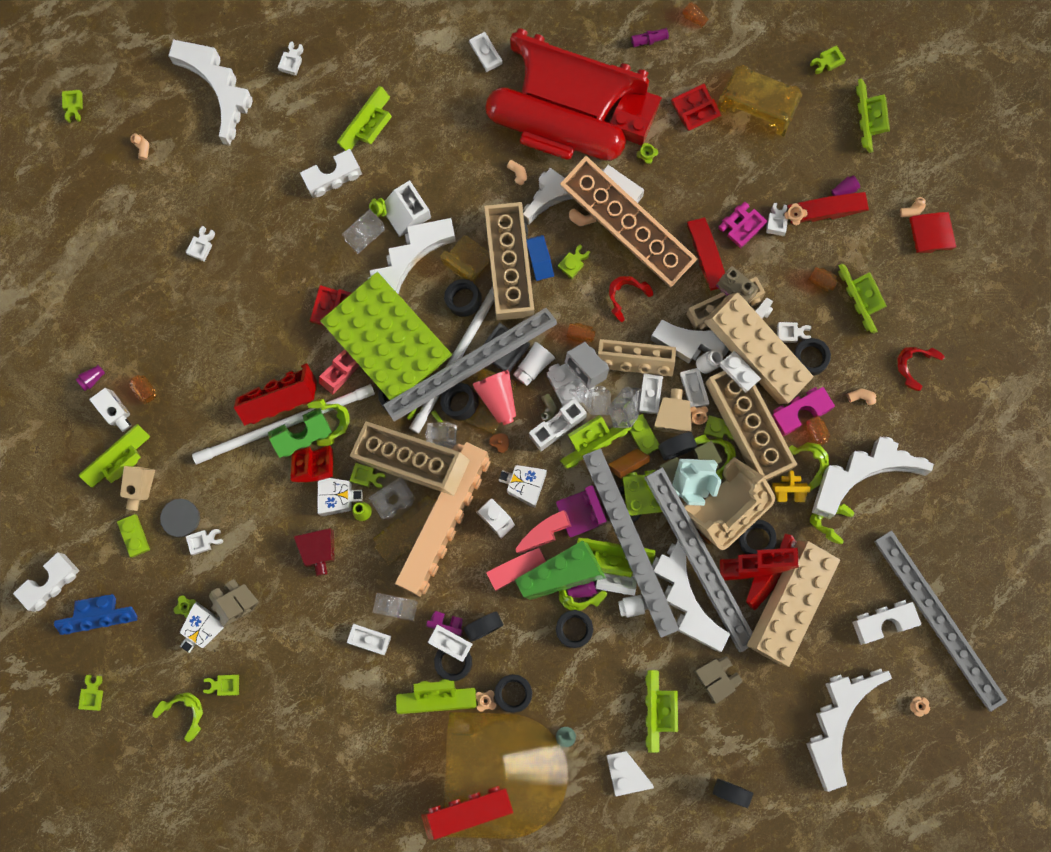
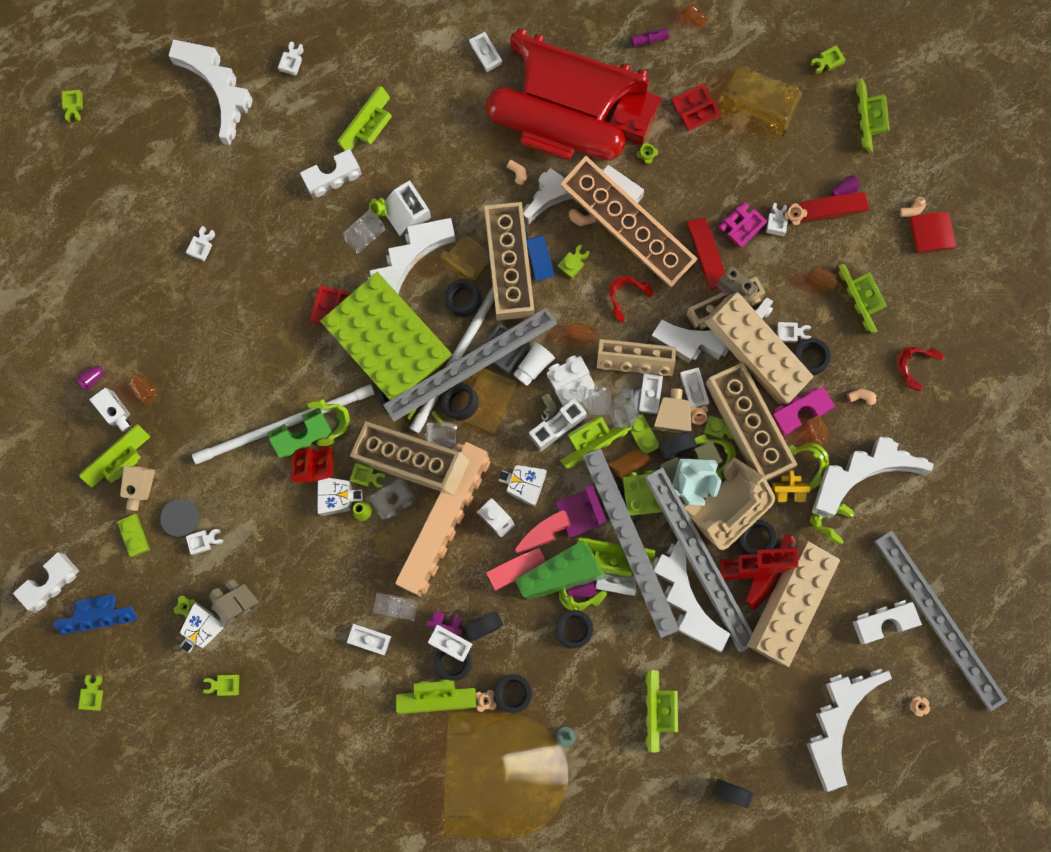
light nougat arm [130,134,149,160] -> none
lime helmet [152,693,203,742] -> none
red wedge [234,363,317,426] -> none
dark red torso [294,528,335,577] -> none
coral slope [319,349,359,395] -> none
red wedge [421,786,513,840] -> none
coral cone [472,370,516,425] -> none
dark orange piece [489,433,509,453] -> none
light grey brick [565,342,609,390] -> none
white wing [607,751,654,796] -> none
white brick [618,595,648,618] -> none
dark tan hips [694,656,743,704] -> none
white brick [696,350,723,374] -> none
white plate [719,351,761,393] -> none

